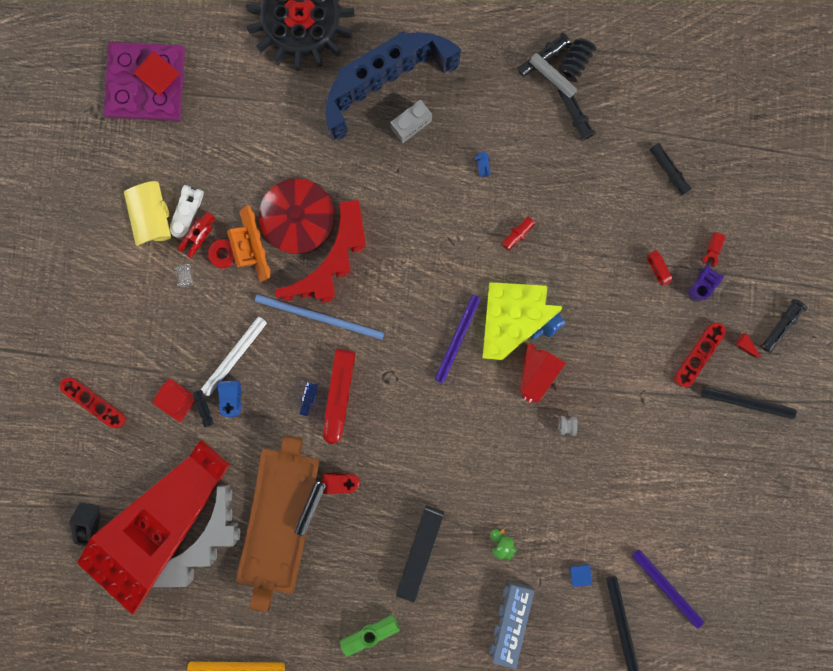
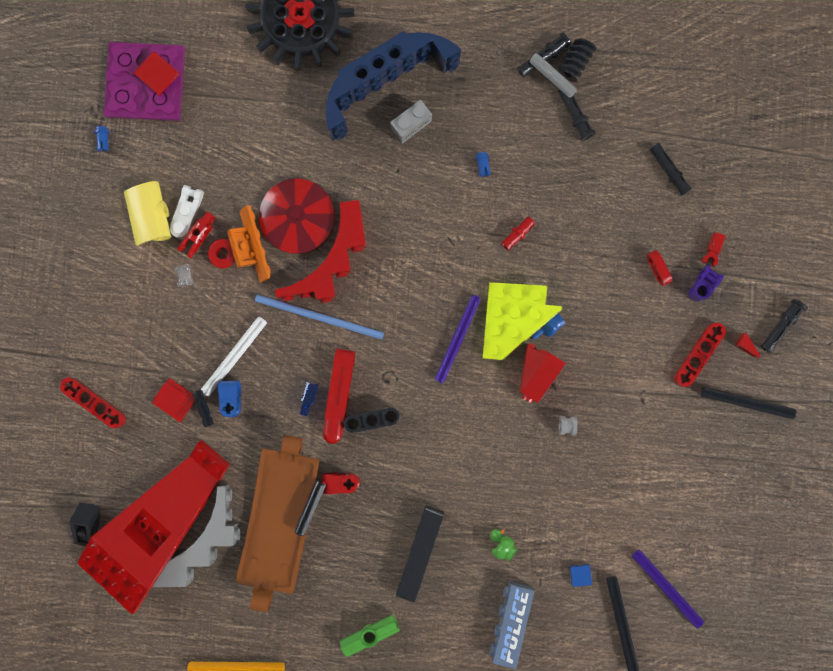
none -> blue pin [94,126,110,151]
none -> black beam [344,408,400,433]

